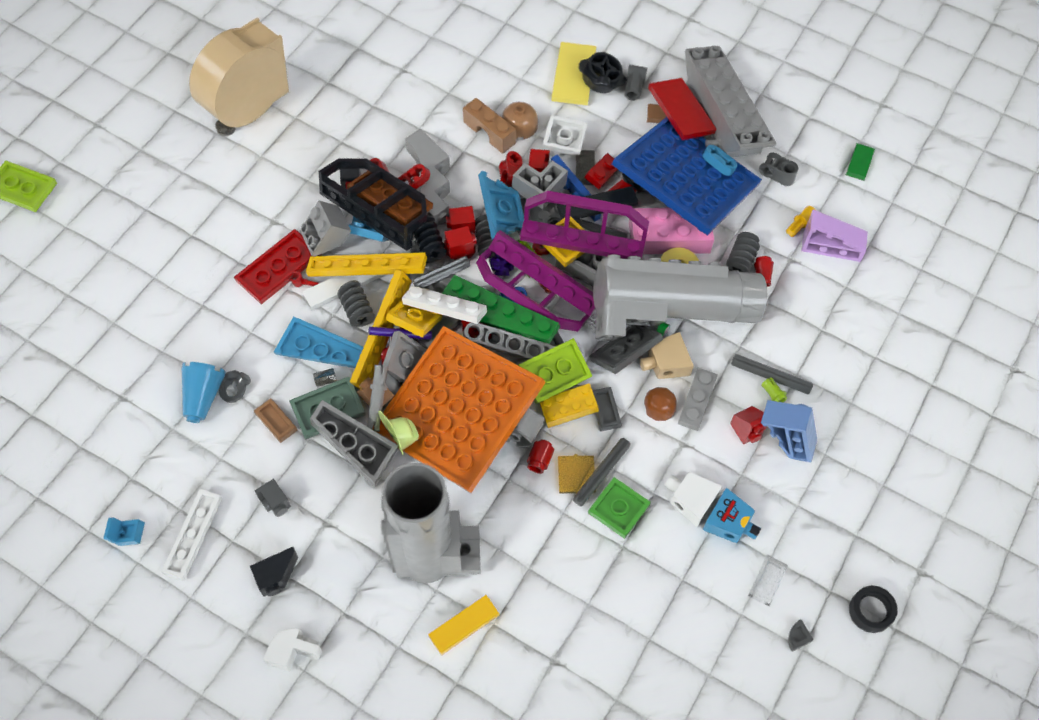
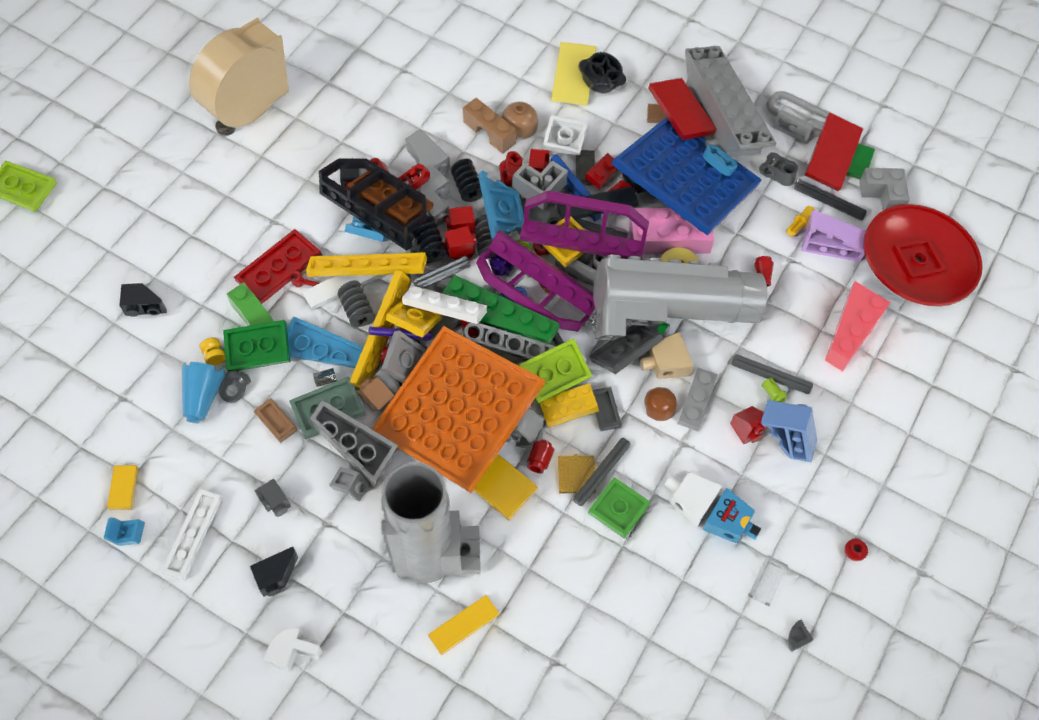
light grey slope [300,200,351,256] -> none
light grey pin [367,365,389,432] -> none
yellowish green piece [378,410,419,455] -> none
dark grey piece [624,64,647,101] -> none
dark grey piece [726,232,760,272] -> none
black tyre [849,585,897,633] -> none
none -> yellow tile [107,465,138,510]
none -> black slope [119,283,167,317]
none -> yellow wheel [199,337,226,366]
none -> green plate [223,320,291,371]
none -> bright green slope [227,282,274,326]
none -> light grey bracket [329,467,370,501]
none -> black piece [451,158,482,202]
none -> yellow tile [473,454,538,521]
none -> light grey bar [766,91,830,143]
none -> black axle [793,179,867,220]
none -> red tile [804,112,864,192]
none -> coral wedge [825,281,891,372]
none -> red plate [844,539,868,561]
none -> light grey brick [859,168,910,210]
none -> red dish [864,204,983,306]

